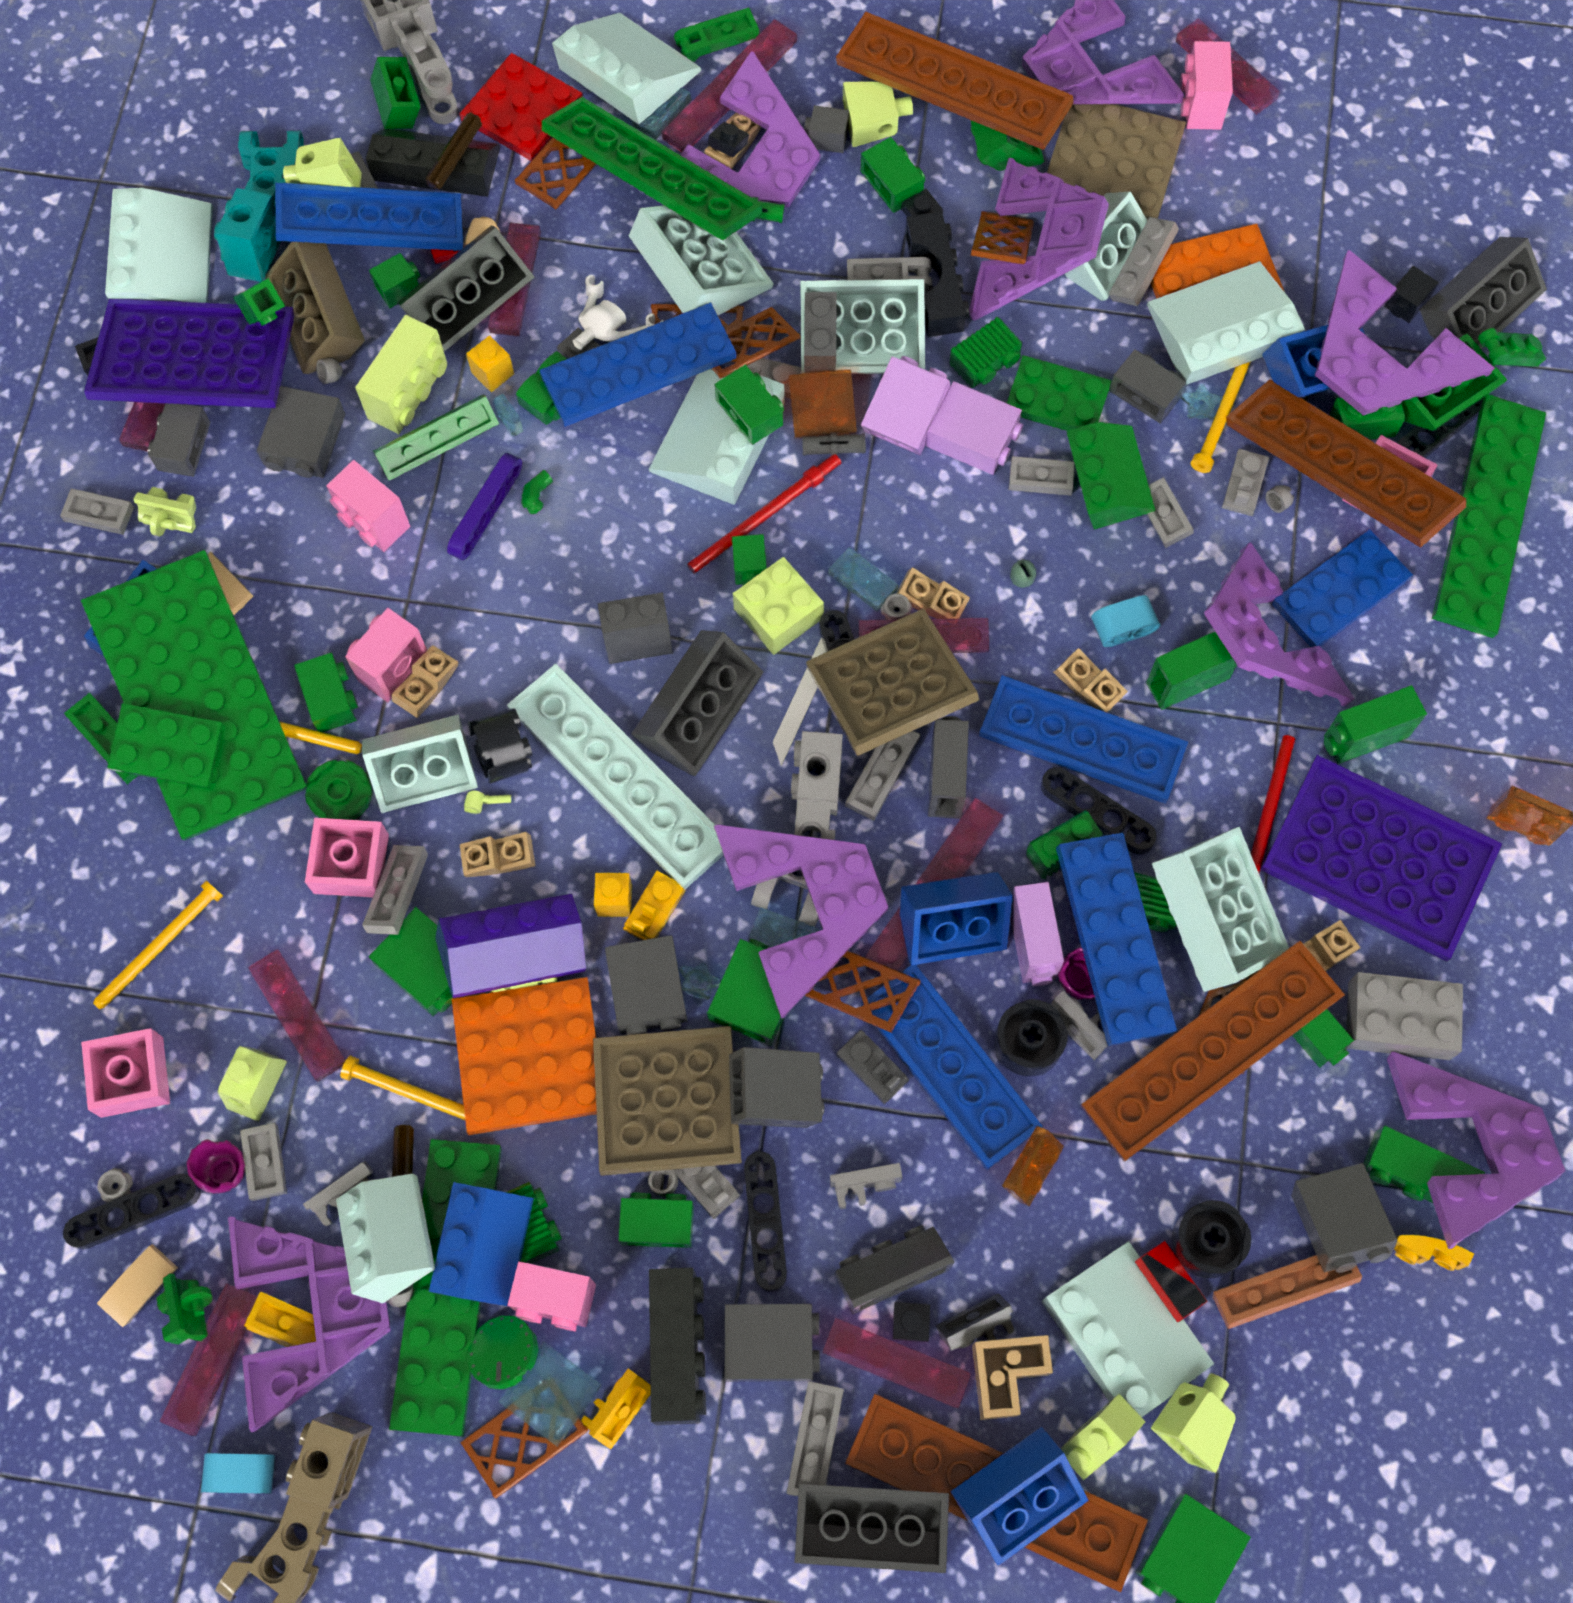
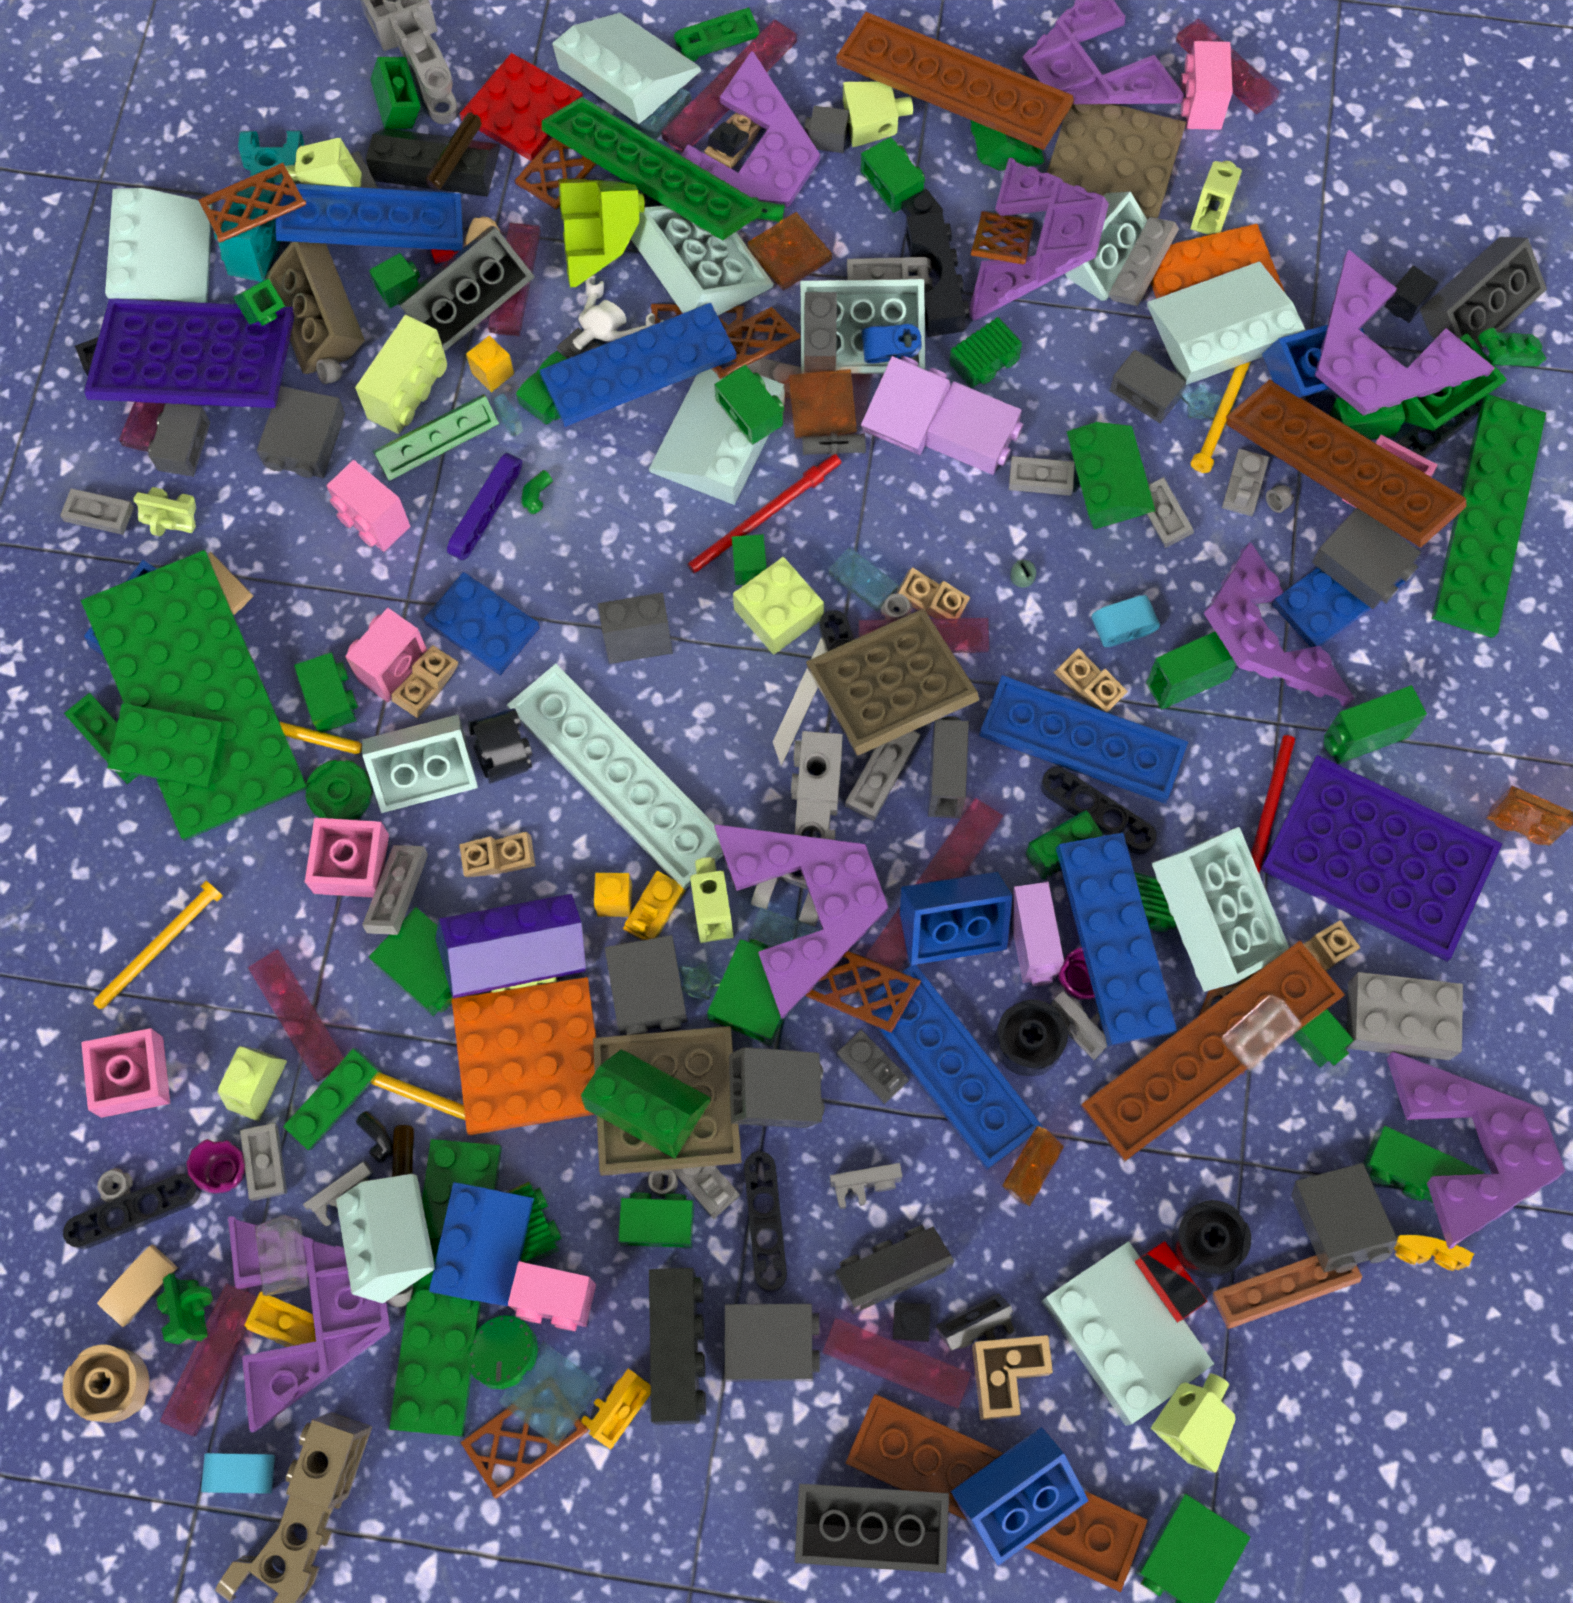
yellowish green hand [464,790,511,814] -> none
dark grey slope [631,630,763,776] -> none
light grey plate [786,1381,844,1496] -> none
green plate [1007,355,1112,431] -> none
yellowish green brick [1060,1393,1145,1480] -> none
none -> tan brick [63,1345,149,1423]
none -> dark orange window [198,163,306,243]
none -> clear slope [255,1215,308,1296]
none -> green plate [283,1048,382,1150]
none -> black arm [356,1111,393,1163]
none -> blue plate [423,572,540,676]
none -> lime brick [558,178,645,288]
none -> green slope [581,1049,711,1159]
none -> yellowish green torso [690,857,734,943]
none -> clear orange plate [748,212,832,291]
none -> blue piece [861,324,922,364]
none -> yellowish green torso [1190,161,1242,235]
none -> clear slope [1221,995,1302,1071]
none -> dark grey brick [1312,508,1421,609]

